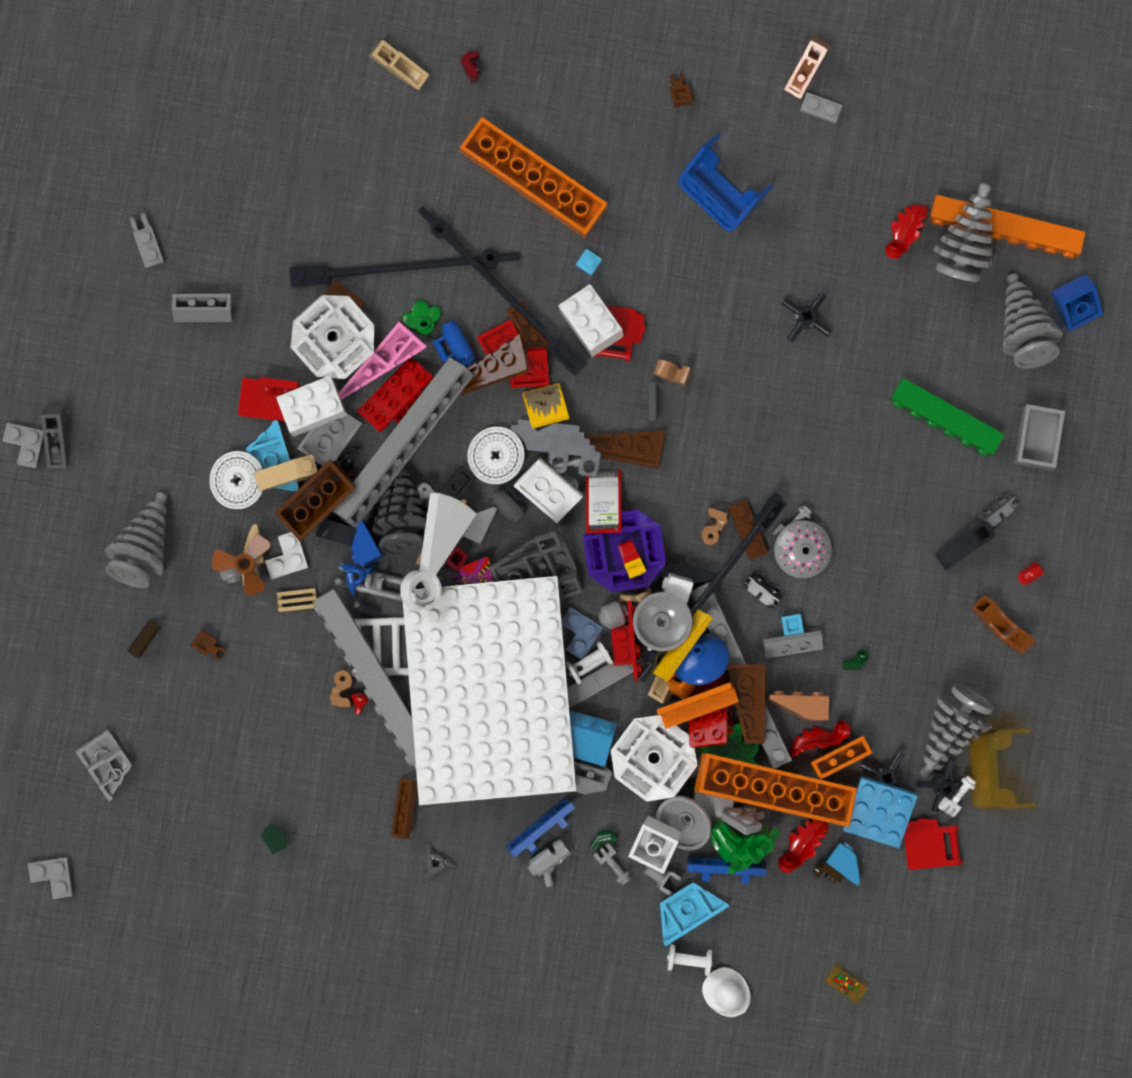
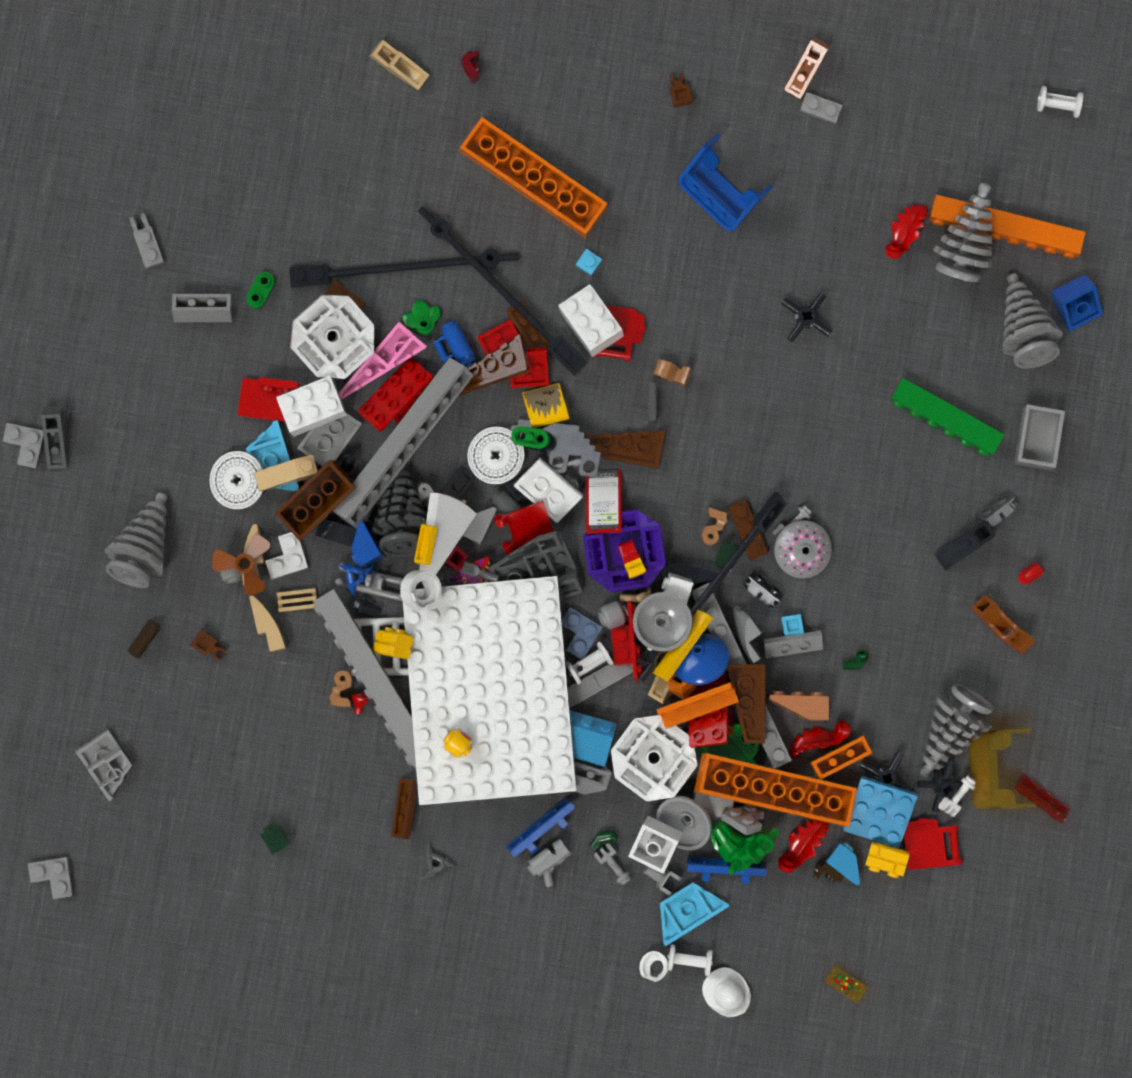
none -> green plate [246,272,275,309]
none -> tan slope [249,596,287,652]
none -> yellow brick [373,627,414,659]
none -> yellow tile [414,524,438,566]
none -> yellow head [443,729,473,758]
none -> dark grey piece [461,561,499,582]
none -> red flag [493,500,553,555]
none -> green plate [511,426,550,449]
none -> white piece [639,951,669,982]
none -> clear green brick [712,541,739,572]
none -> light grey slope [733,605,761,665]
none -> yellow brick [865,841,910,878]
none -> clear red plate [1014,774,1070,823]
none -> white hose [1037,86,1083,118]

